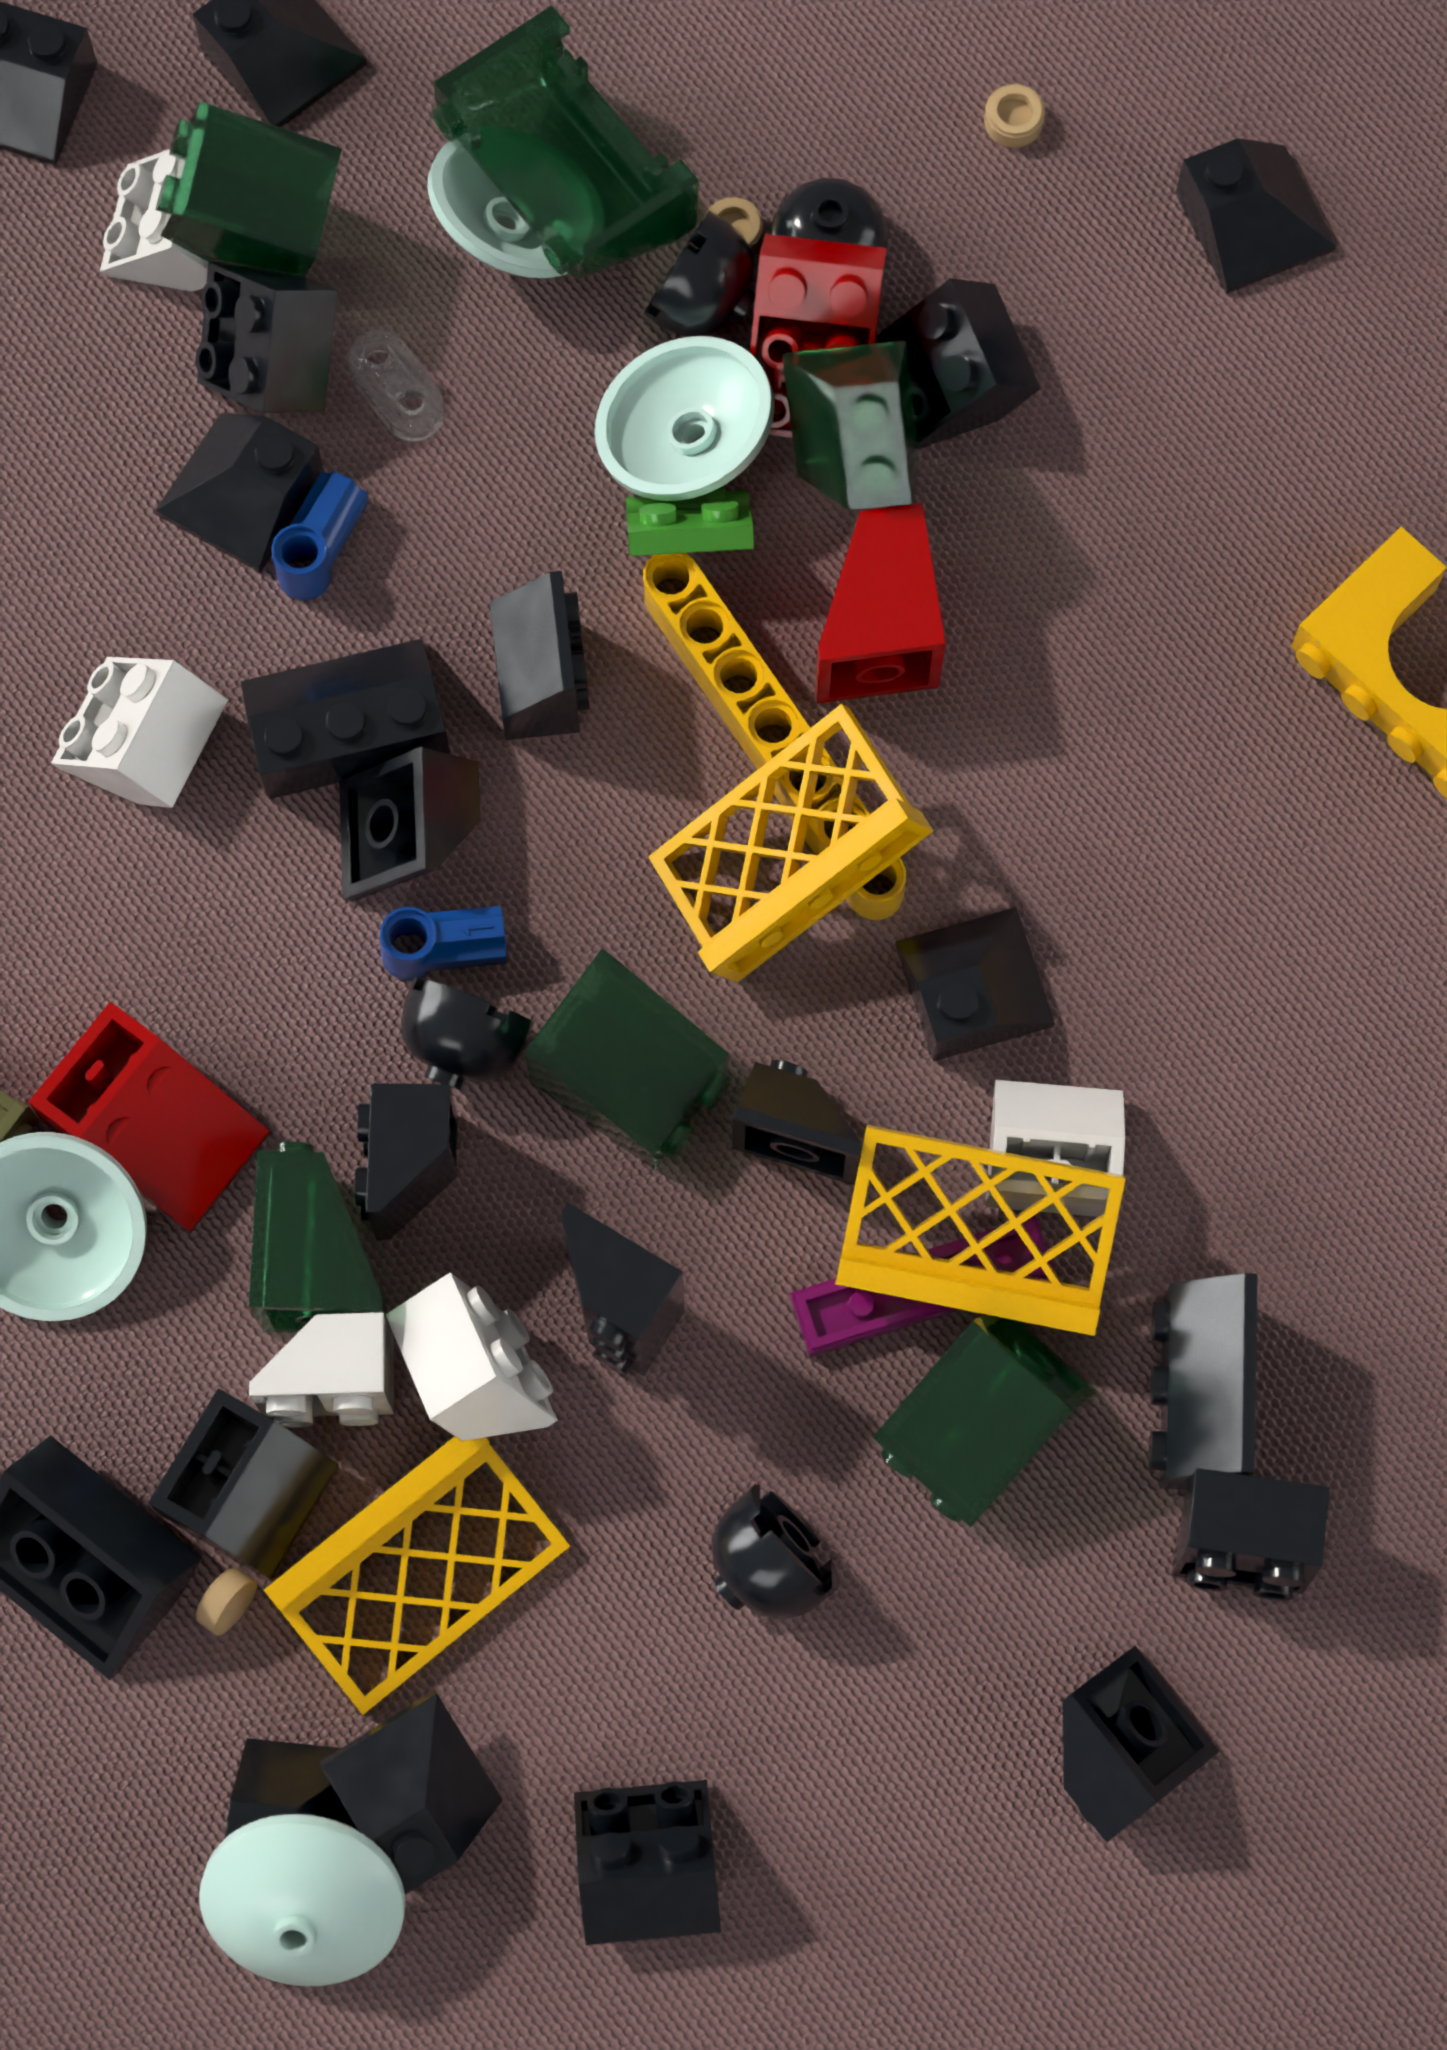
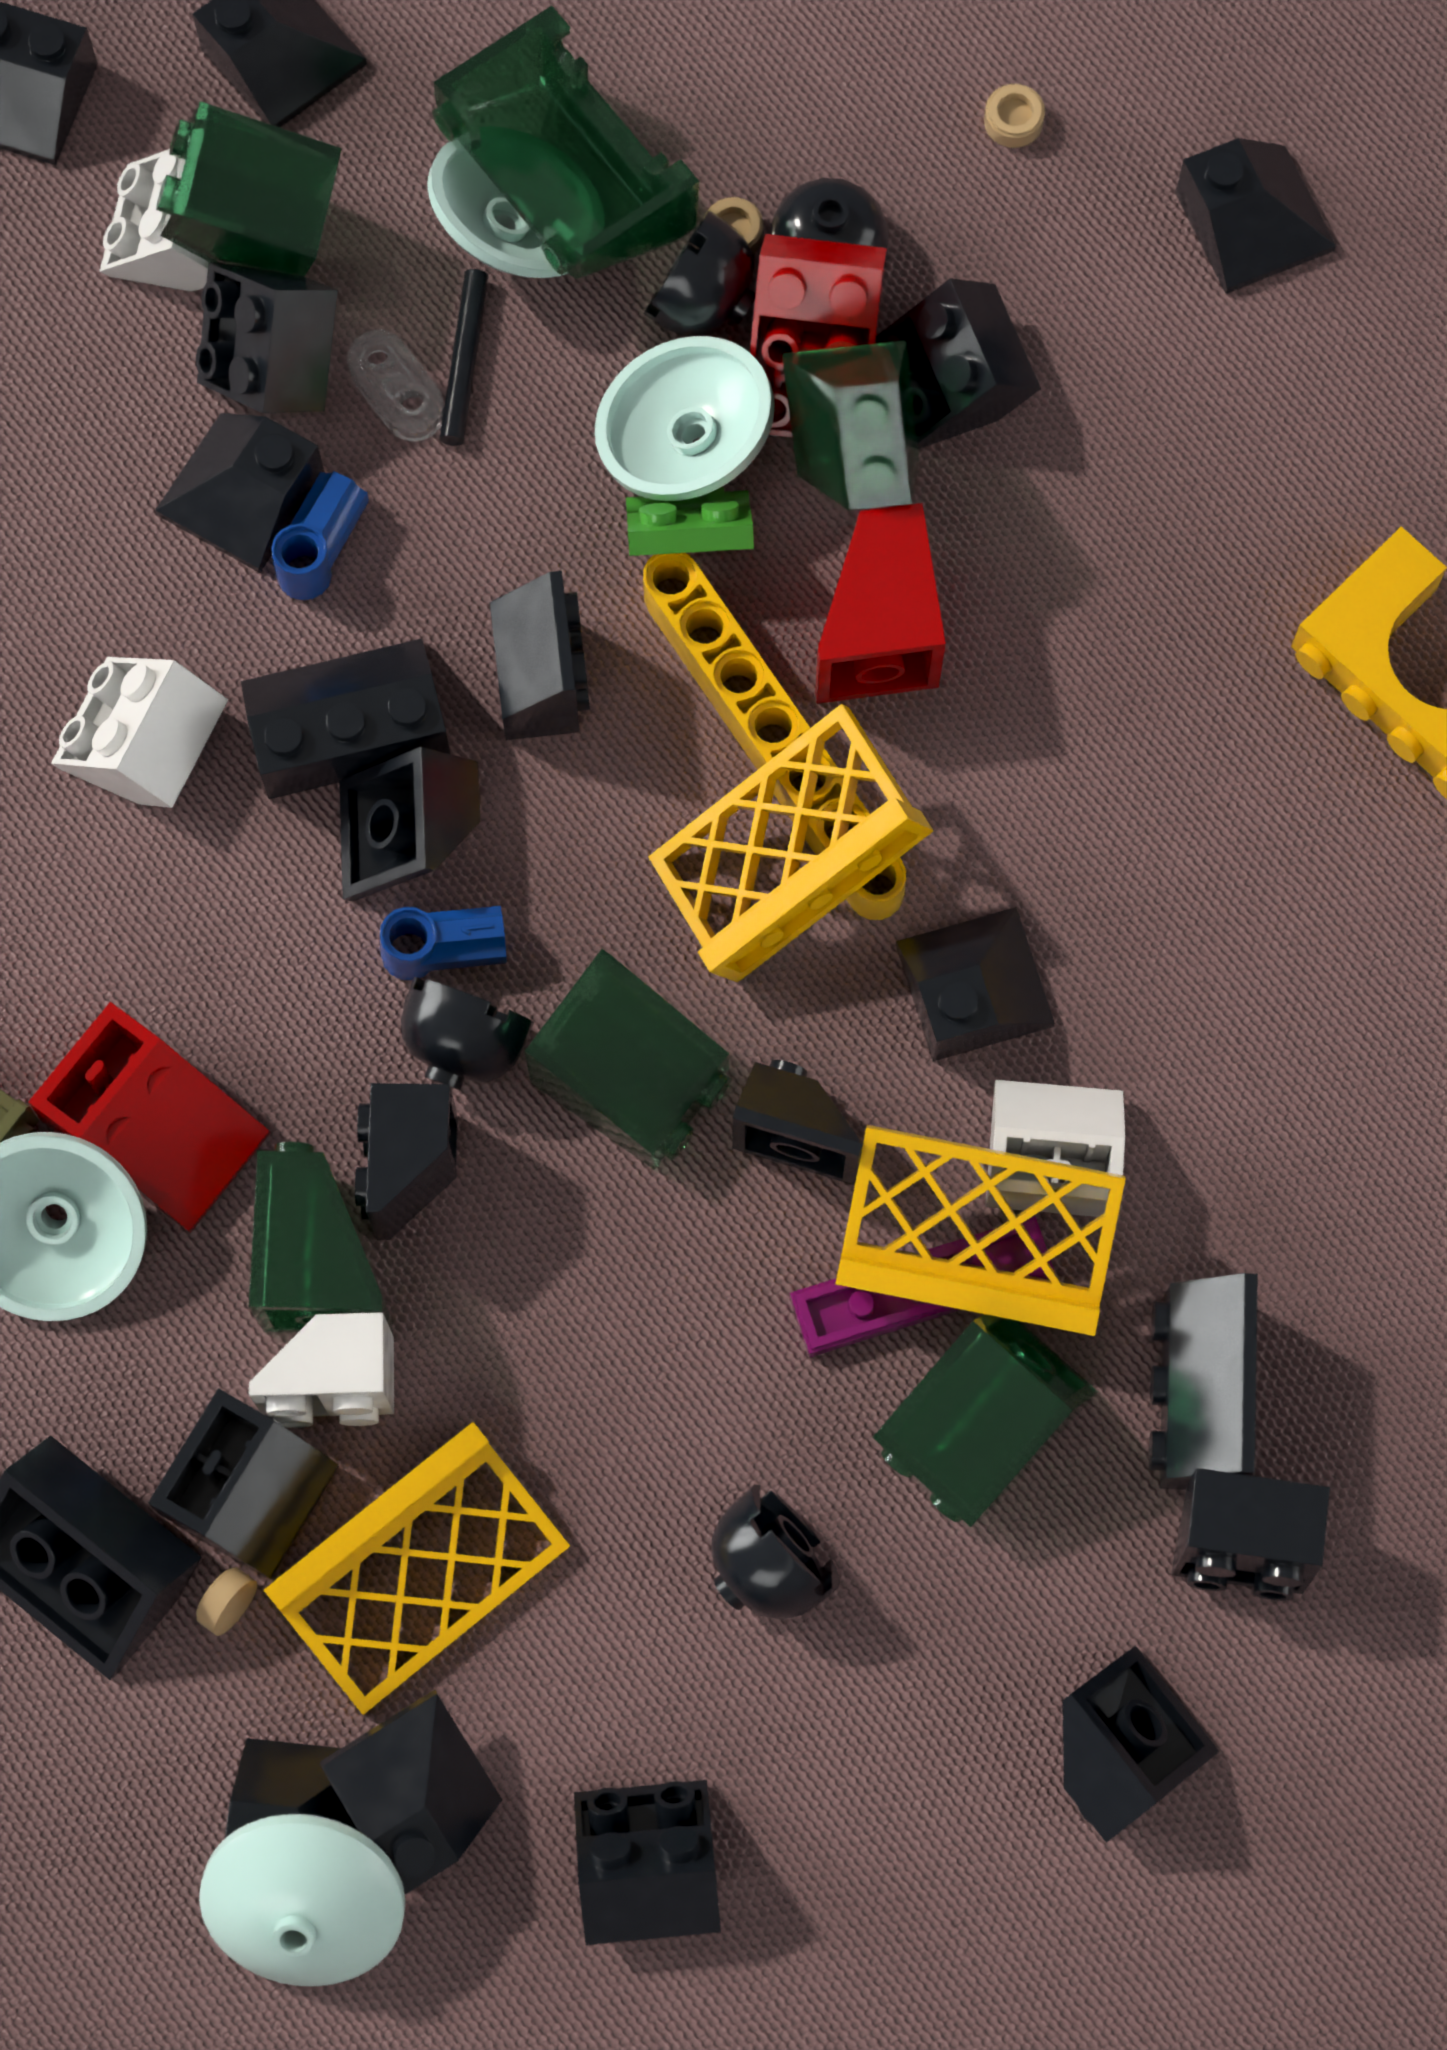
white slope [386,1273,557,1441] -> none
black slope [561,1203,685,1376] -> none
none -> black bar [439,269,488,446]

